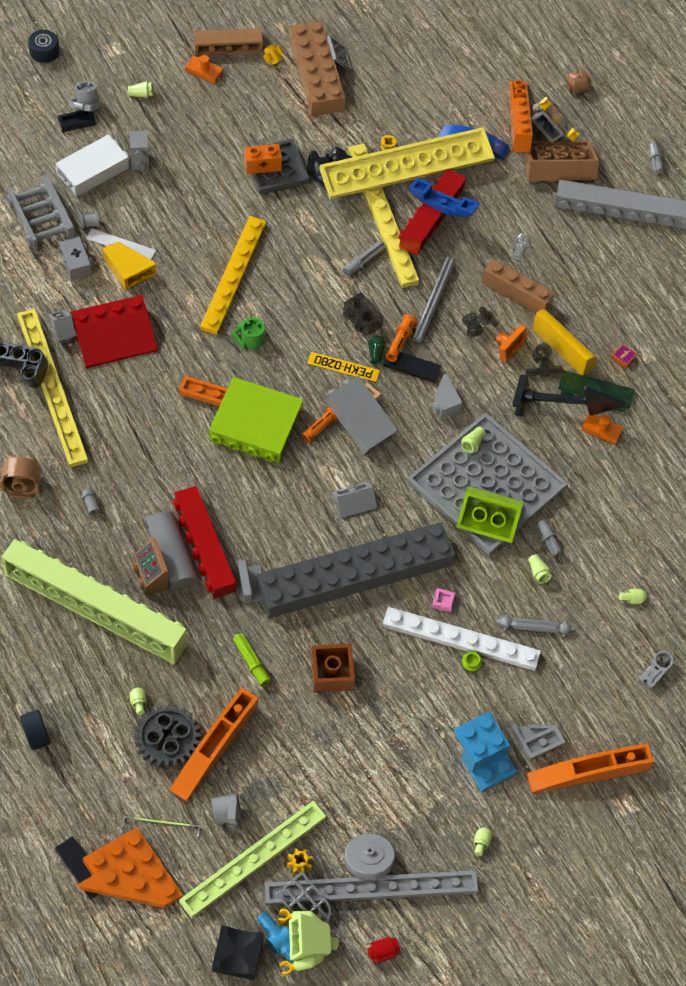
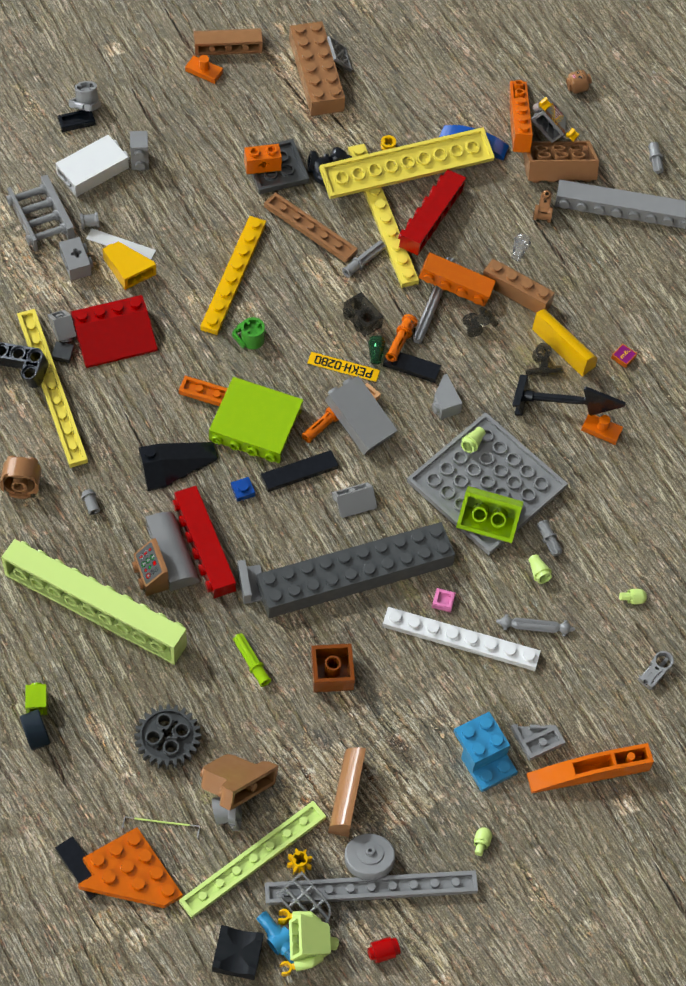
black wheel [28,29,60,63] -> none
yellowish green cone [128,81,154,98] -> none
yellowish green cylinder [130,687,147,715] -> none
orange slope [170,687,258,802] -> none
yellow gear [262,43,284,65] -> none
blue slope [409,178,480,217] -> none
lime plate [462,652,482,672] -> none
orange tile [496,325,528,363] -> none
clear green windscreen [558,370,635,412] -> none
none -> lime brick [25,682,48,715]
none -> dark grey tile [51,341,74,363]
none -> black wedge [139,442,218,491]
none -> medium nougat brick [200,754,279,811]
none -> blue plate [231,477,255,502]
none -> black tile [261,450,339,492]
none -> medium nougat plate [264,192,358,263]
none -> medium nougat brick [328,747,366,837]
none -> orange brick [418,252,495,306]
none -> medium nougat piece [533,190,553,223]

